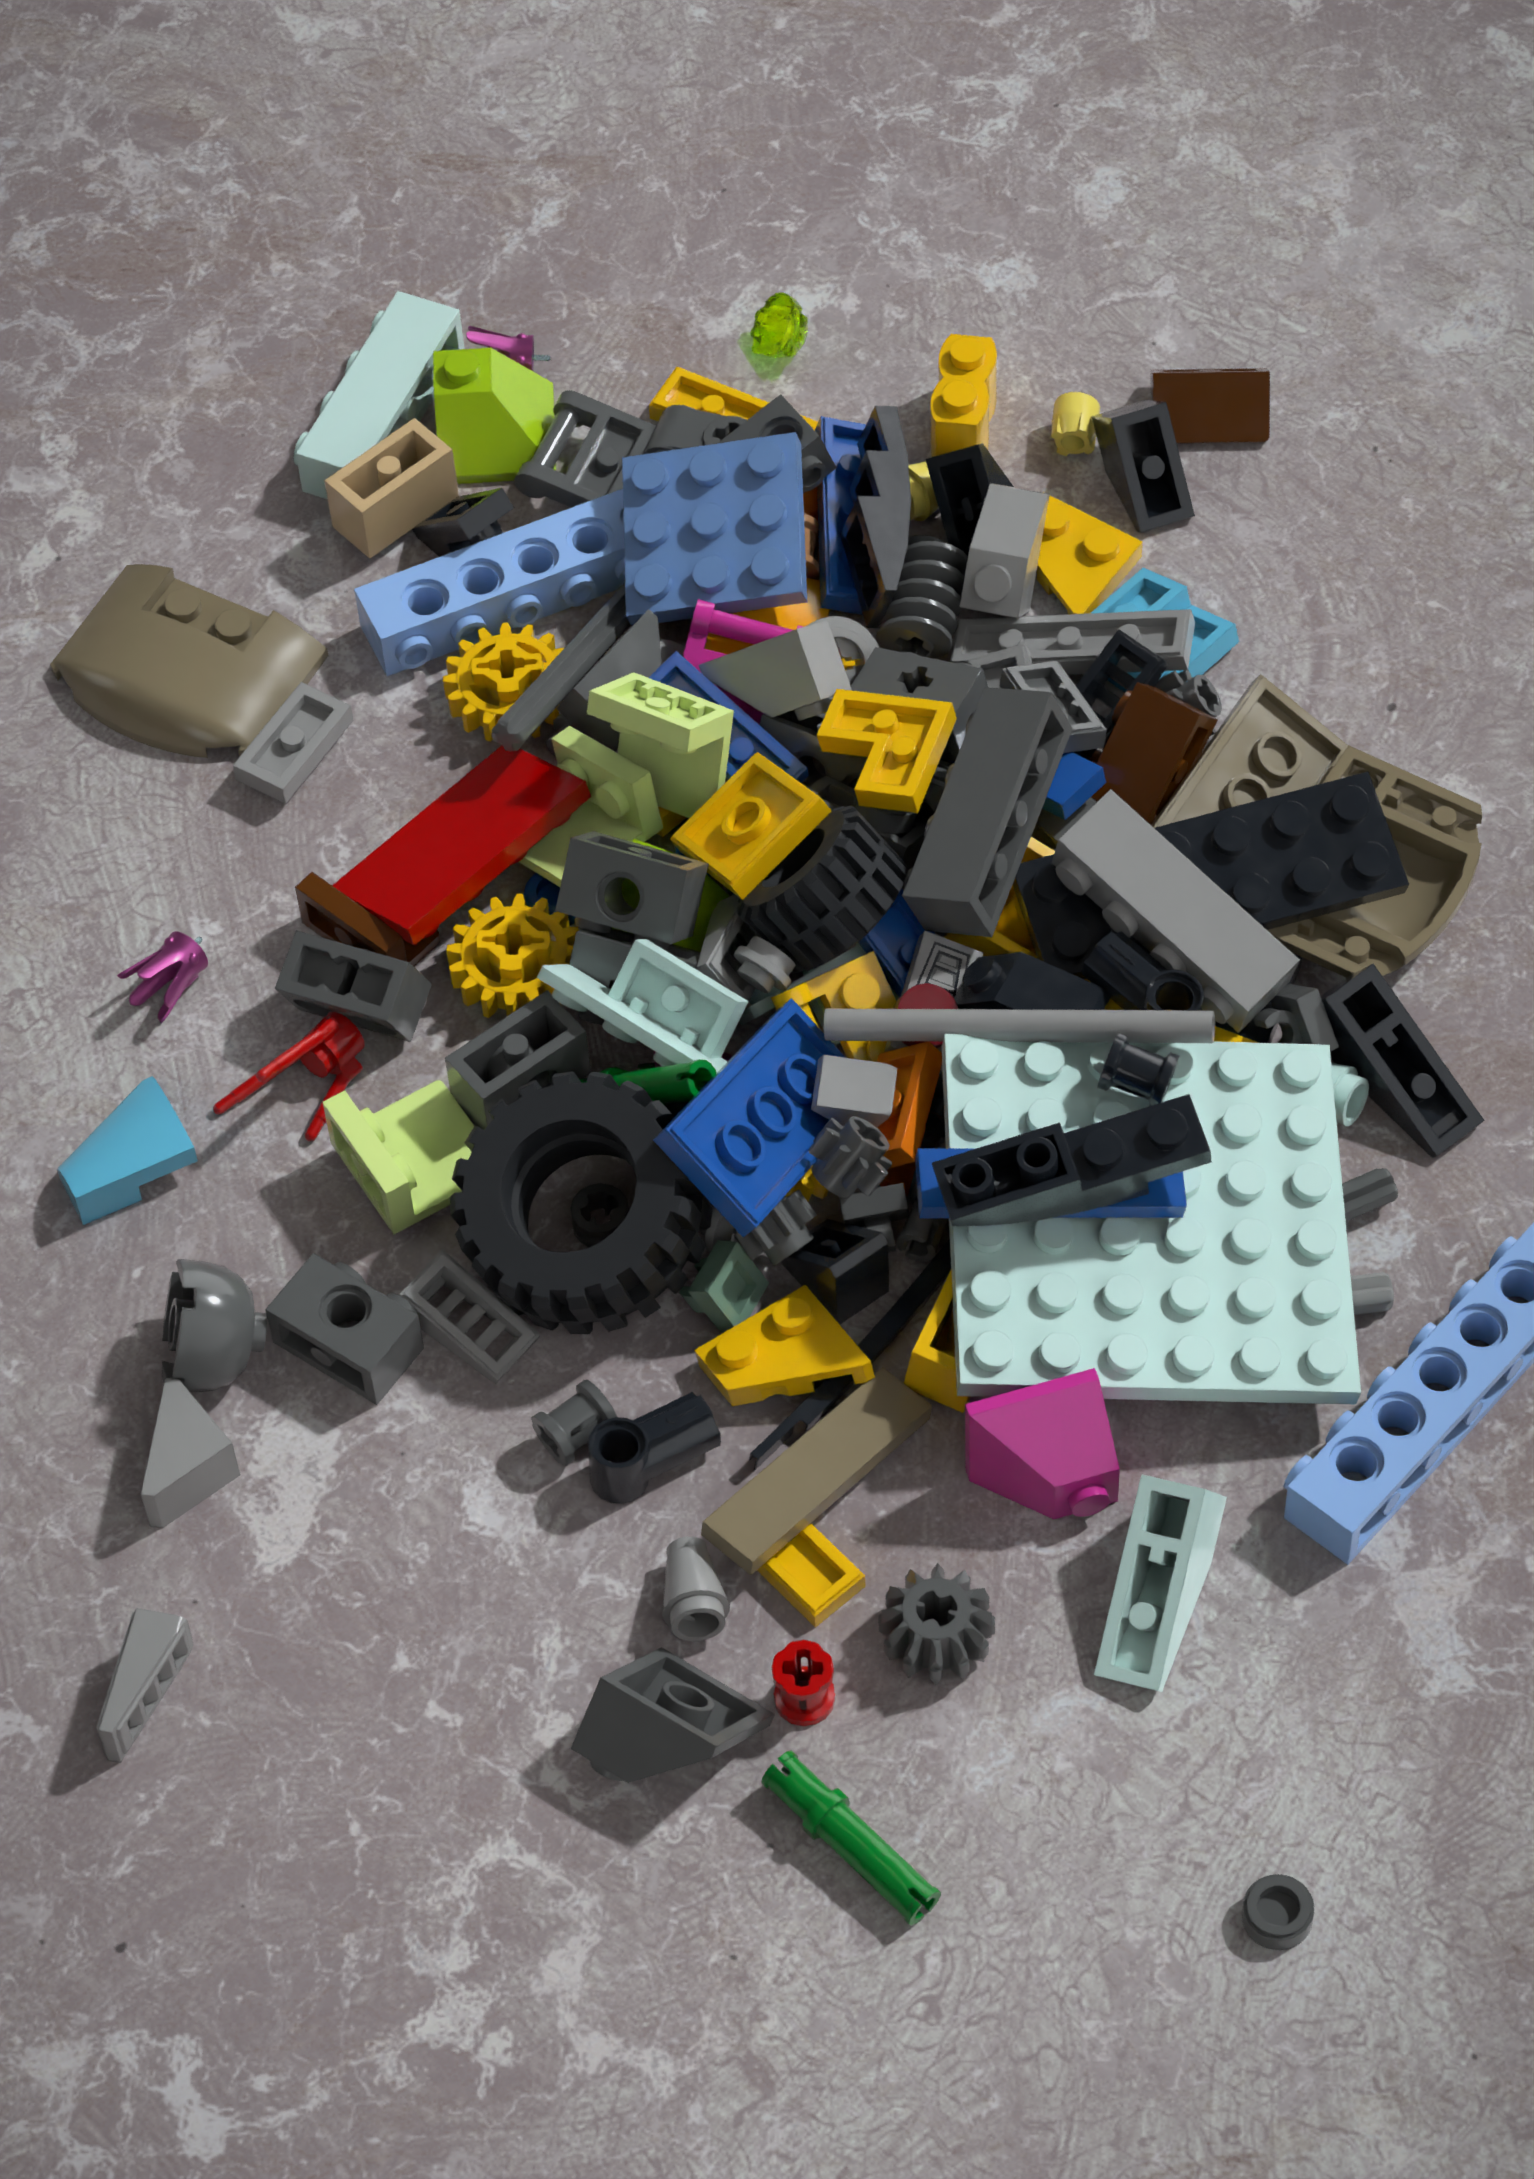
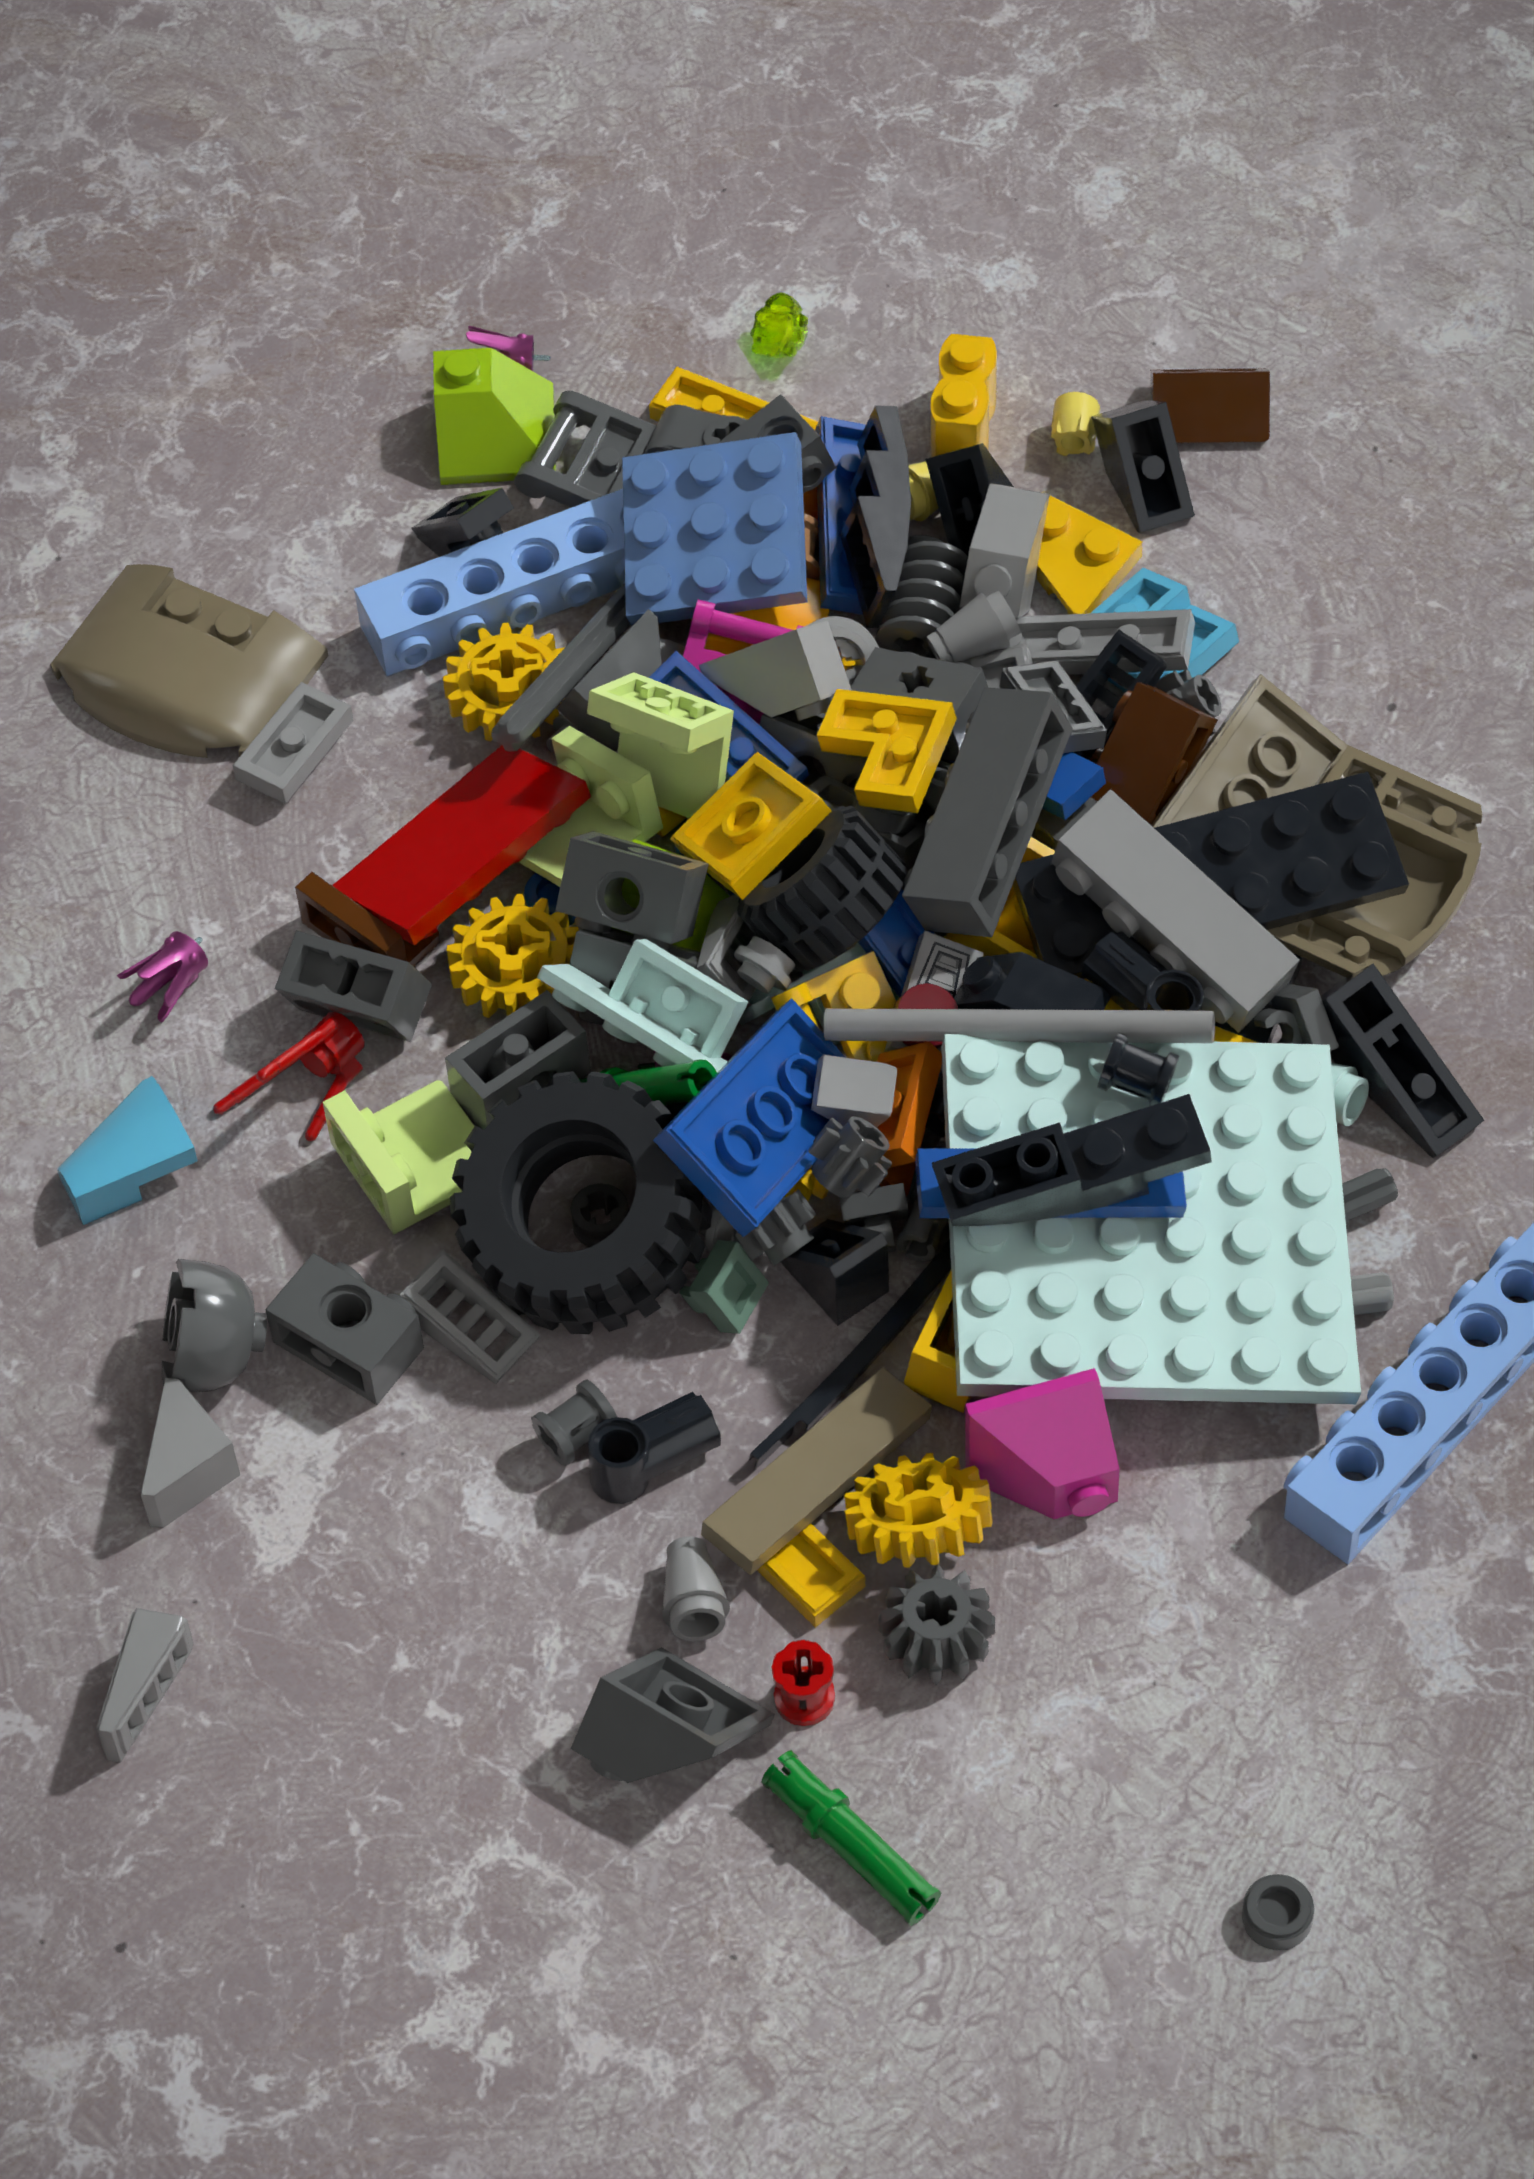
light aqua brick [294,291,464,499] -> none
tan brick [324,418,459,559] -> none
yellow wing [694,1285,875,1407] -> none
light aqua slope [1094,1474,1227,1692] -> none
none -> yellow gear [844,1453,993,1568]
none -> light grey cone [926,591,1021,663]

